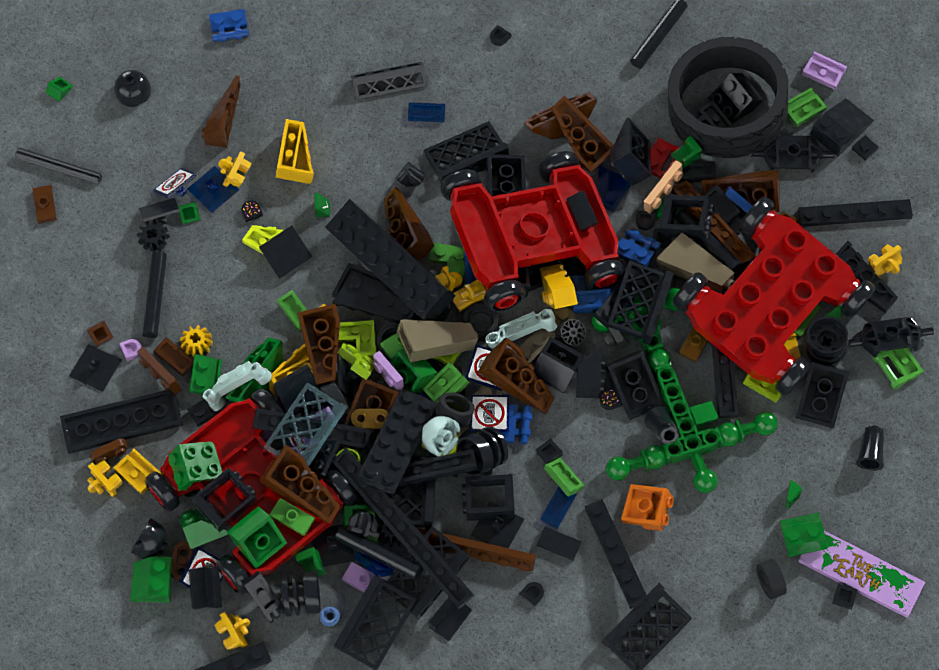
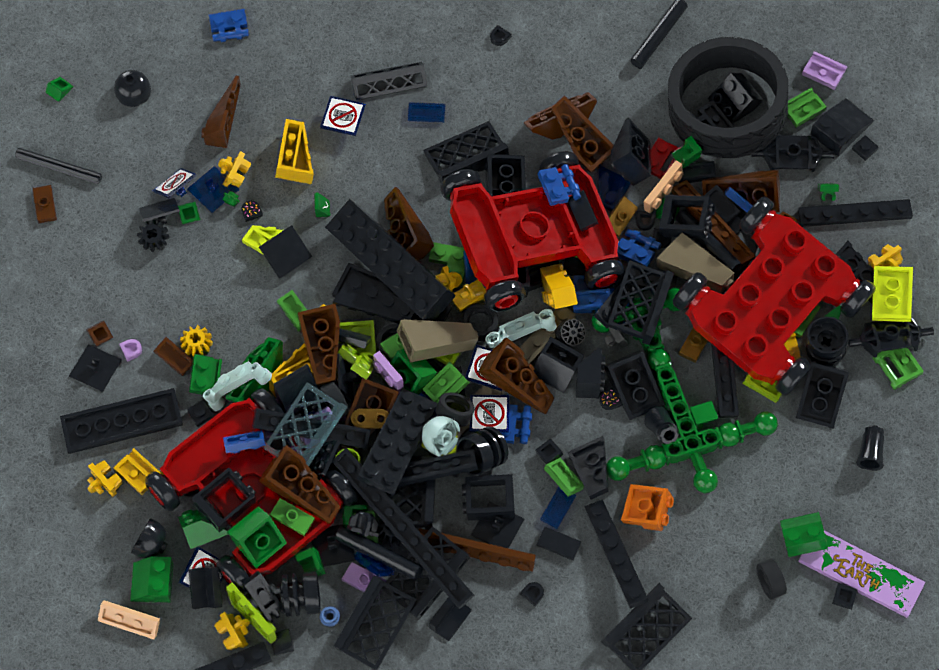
reddish brown plate [89,438,129,464] -> none
reddish brown plate [137,347,181,395] -> none
black piece [142,251,167,338] -> none
green bracket [168,442,223,491] -> none
reddish brown plate [172,542,194,582] -> none
black piece [396,162,425,187] -> none
green slope [786,480,802,509] -> none
none -> light nougat plate [98,600,160,639]
none -> green plate [222,191,240,207]
none -> blue plate [223,430,266,453]
none -> lime wing [226,582,277,644]
none -> black slope [272,628,294,655]
none -> piece [320,96,366,136]
none -> black tile [339,328,371,348]
none -> blue plate [537,164,581,206]
none -> black wing [568,436,609,500]
none -> pearl gold plate [609,196,638,237]
none -> green tile [818,183,839,201]
none -> neon yellow plate [872,266,913,322]

